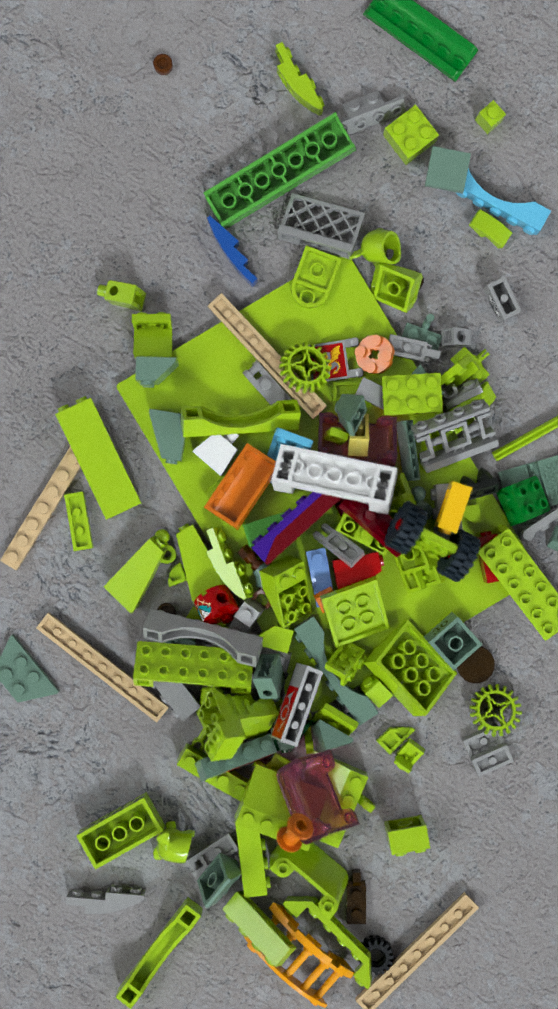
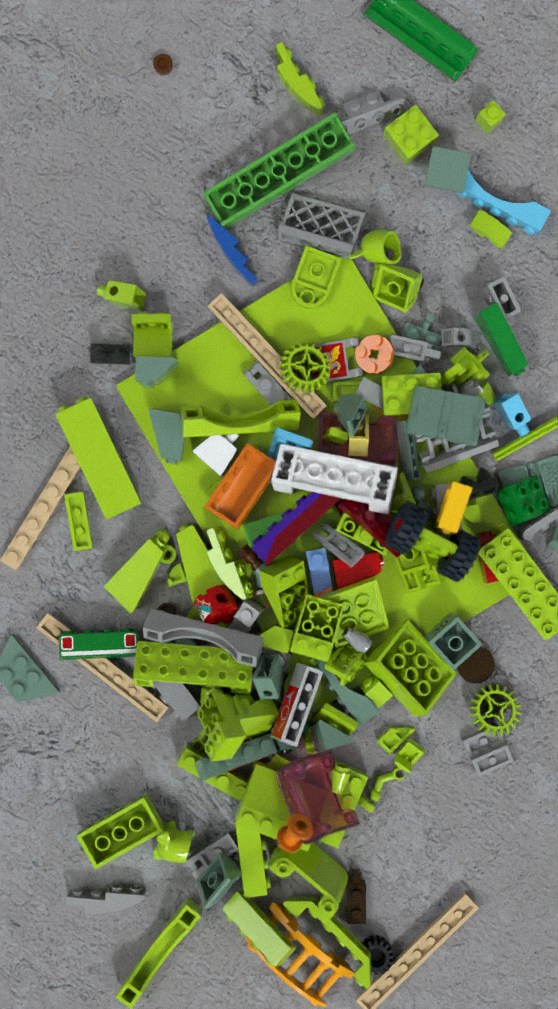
lime brick [384,815,430,856] -> none
none -> green brick [59,628,138,660]
none -> pearl dark grey tile [90,344,130,365]
none -> lime slope [290,594,344,662]
none -> lime cone [331,763,352,794]
none -> light grey cone [342,627,372,653]
none -> lime arm [370,767,405,802]
none -> sand green piece [405,386,486,446]
none -> green slope [473,302,529,377]
none -> medium azure torso [492,392,531,437]

